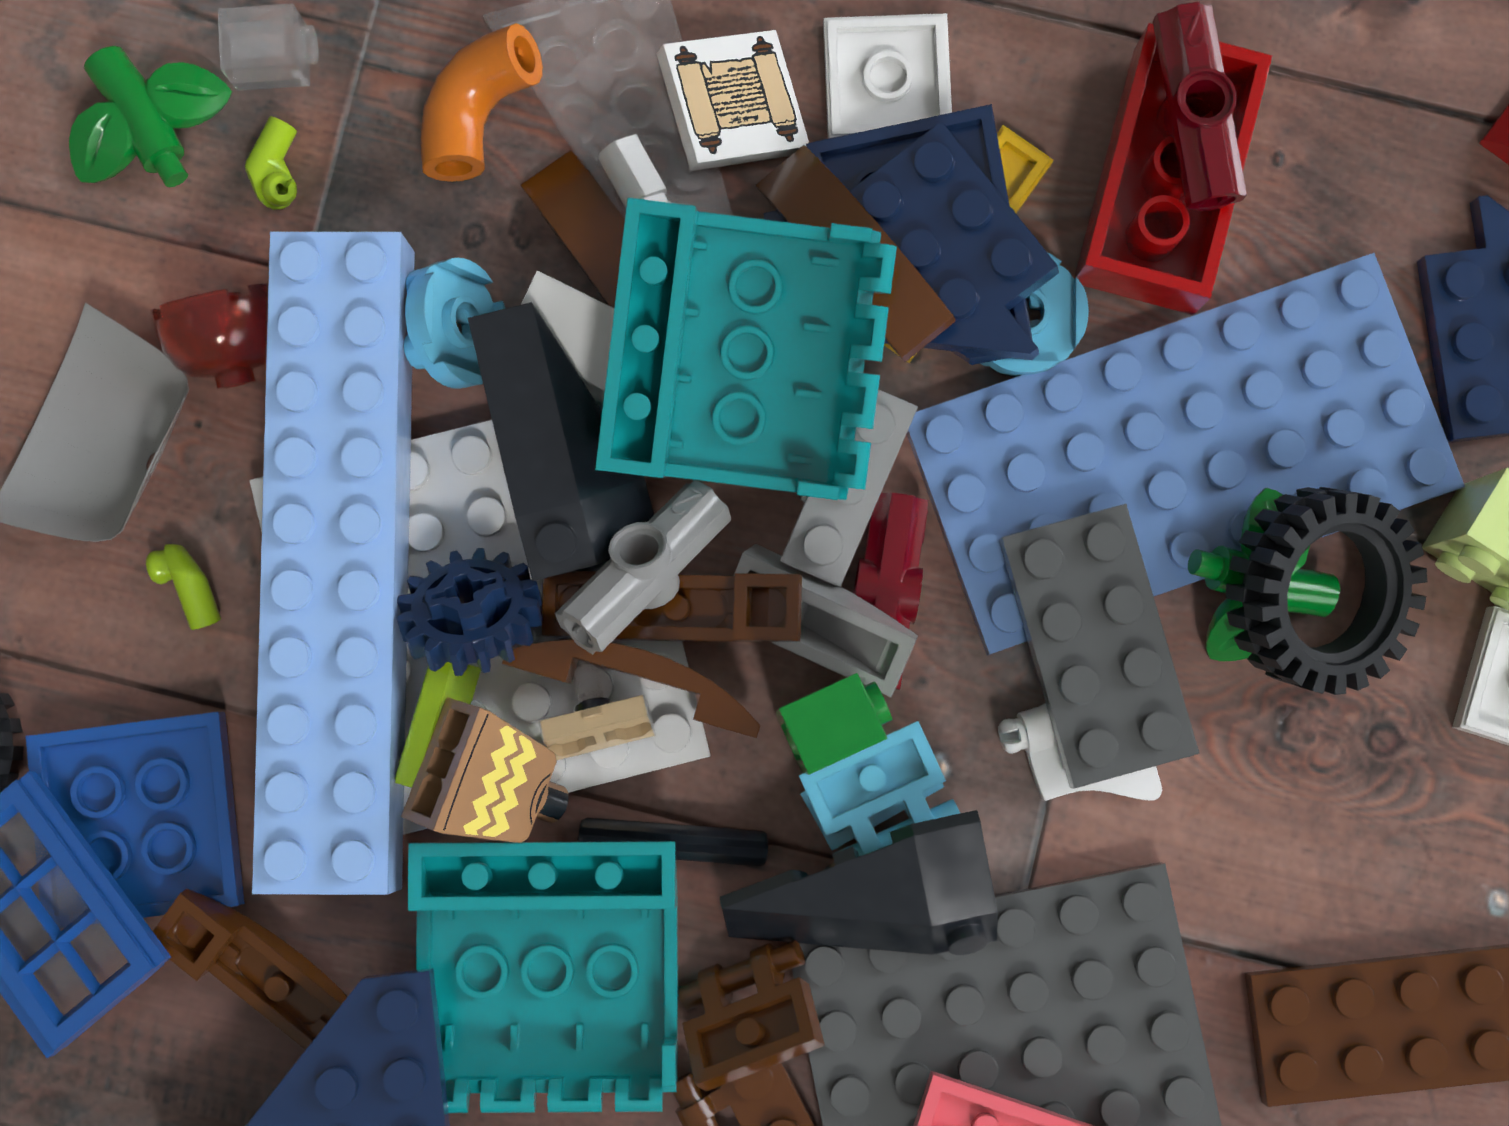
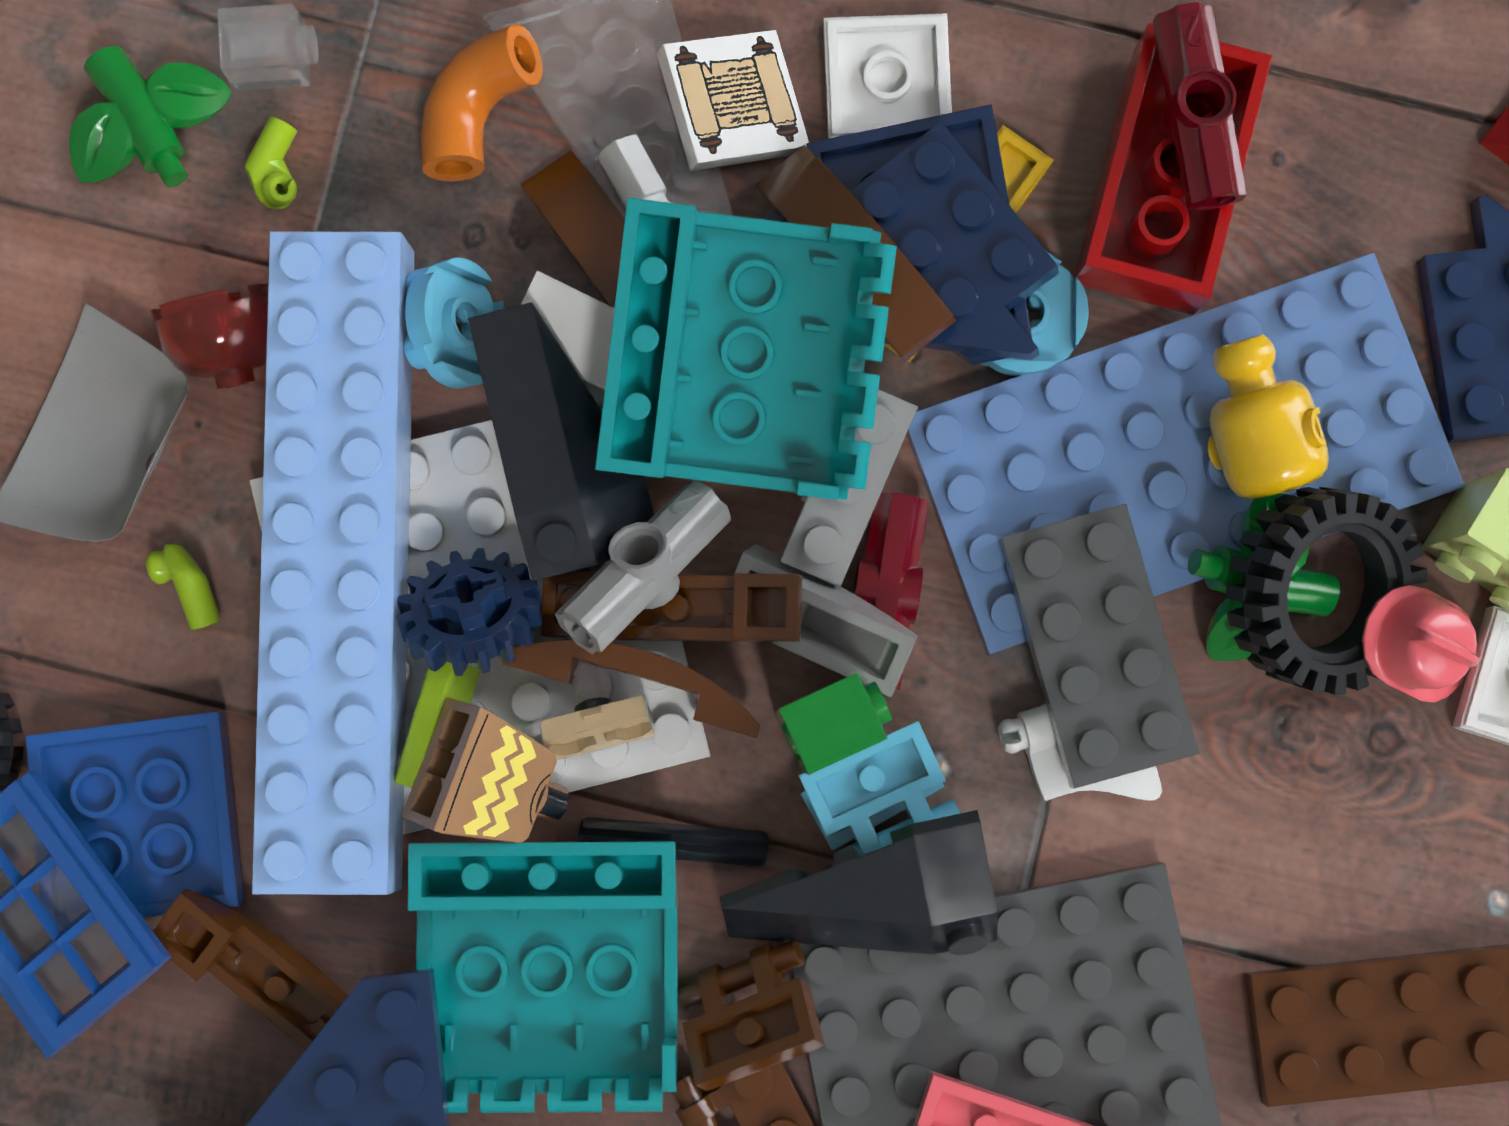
none -> yellow piece [1207,334,1329,499]
none -> coral piece [1362,585,1479,703]

